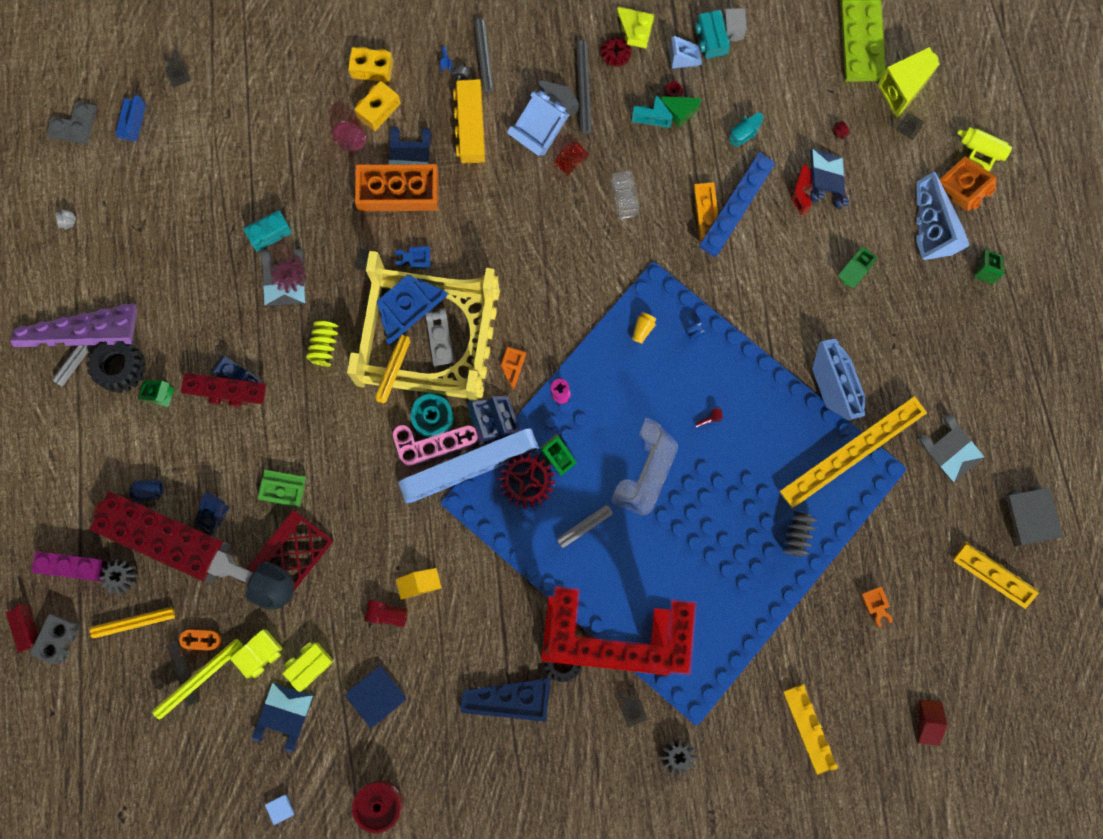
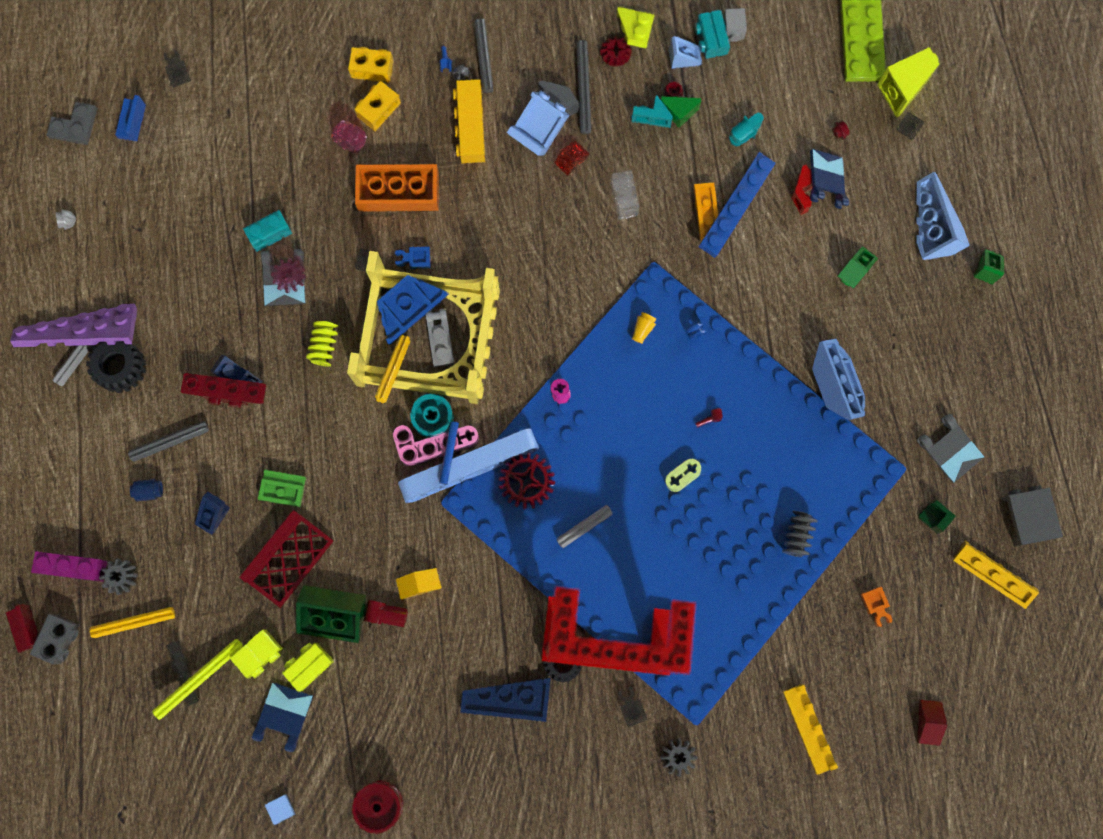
dark red piece [89,491,295,610] -> none
green slope [137,380,174,407] -> none
orange beam [179,630,222,650] -> none
dark blue slope [344,665,407,729] -> none
dark blue flag [388,126,431,165] -> none
dark blue slope [467,396,520,442] -> none
orange tile [501,346,526,389] -> none
green slope [540,434,577,476] -> none
clear windscreen [611,418,678,515] -> none
yellow plate [779,396,927,509] -> none
orange plate [939,157,997,212] -> none
neon yellow piece [957,127,1012,172] -> none
none -> dark grey axle [128,421,209,462]
none -> dark green slope [296,585,366,643]
none -> blue bar [439,421,459,485]
none -> yellowish green beam [666,459,701,492]
none -> dark green panel [918,500,956,534]

